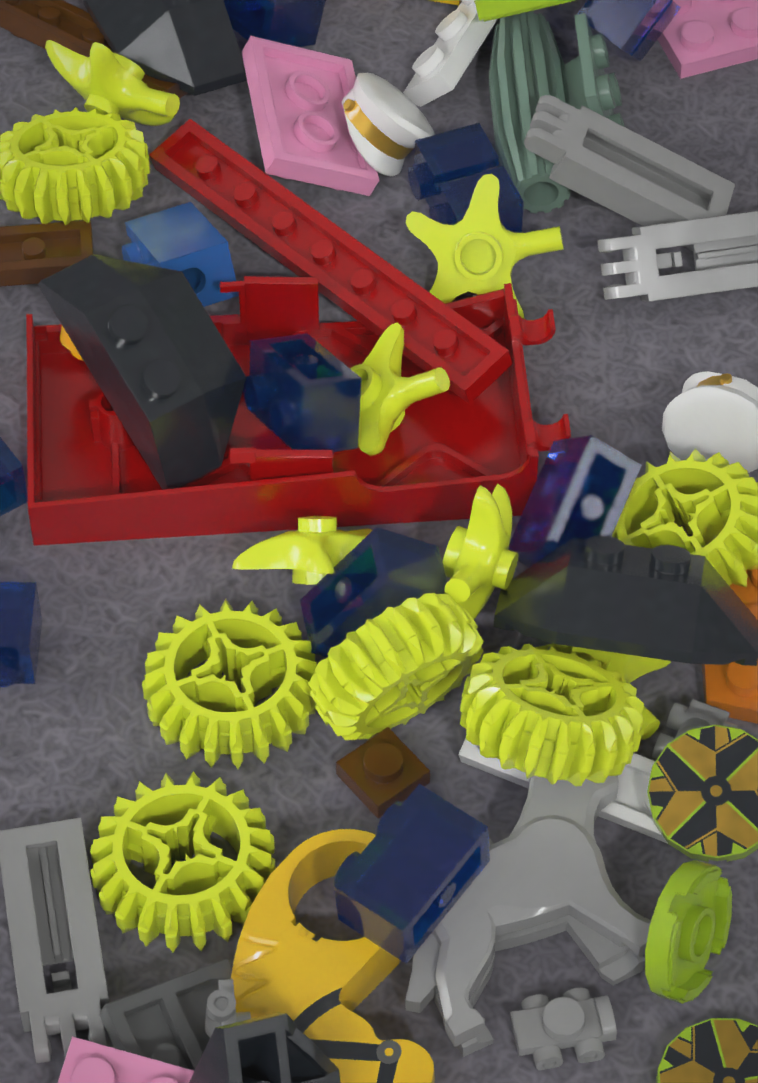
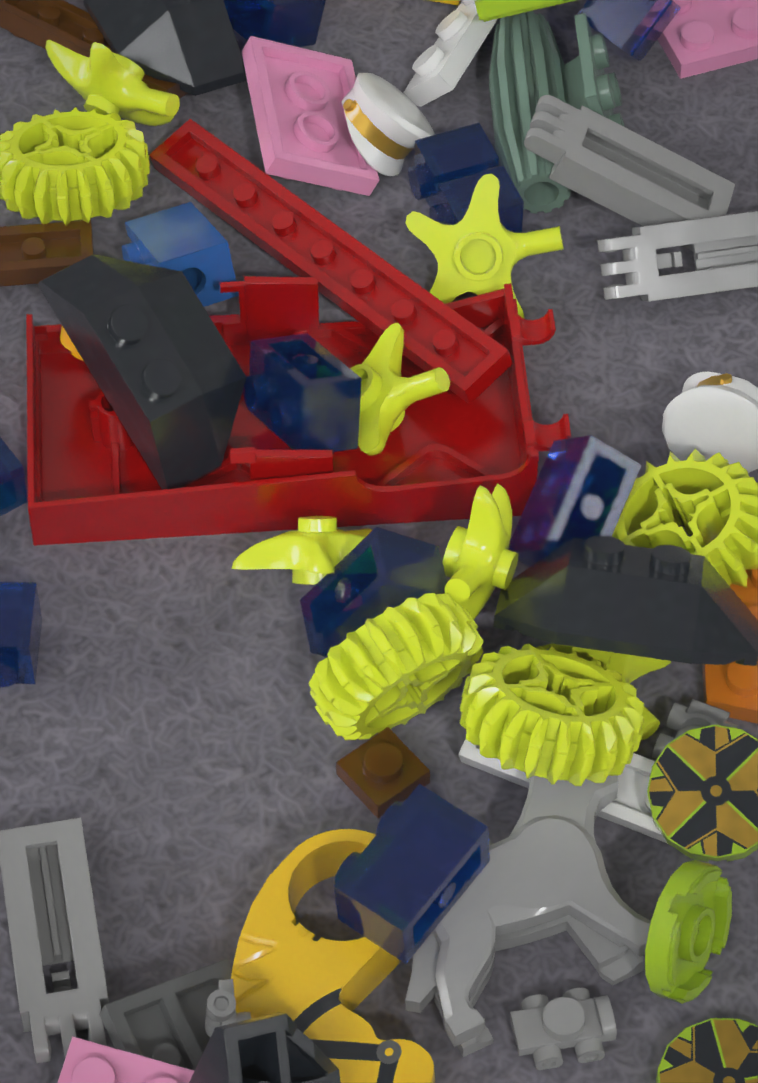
neon yellow gear [90,771,276,953] -> none
neon yellow gear [142,599,317,769] -> none

